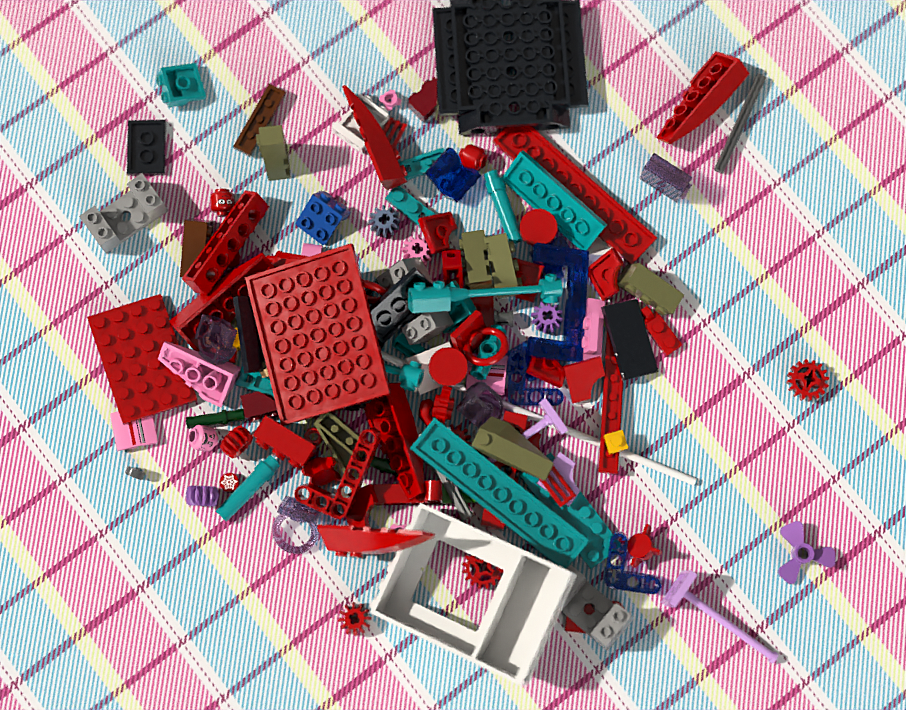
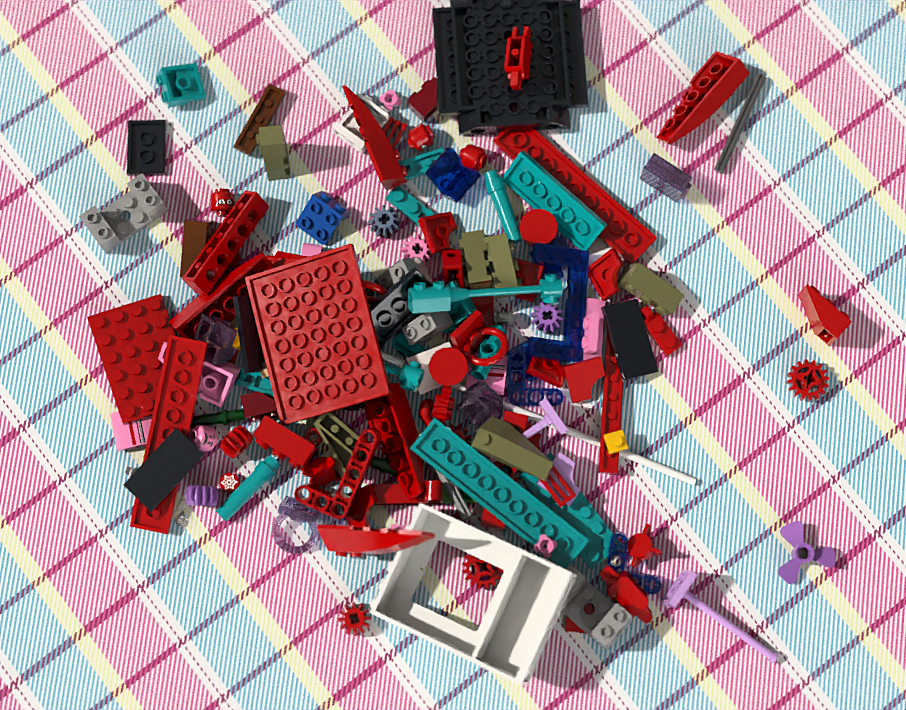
none -> black tile [123,427,206,512]
none -> red plate [130,335,208,534]
none -> clear arm [173,497,189,527]
none -> red head [407,124,436,152]
none -> red hinge [504,26,532,90]
none -> bright pink plate [533,534,557,558]
none -> red hinge [600,565,653,624]
none -> red slope [798,284,852,346]

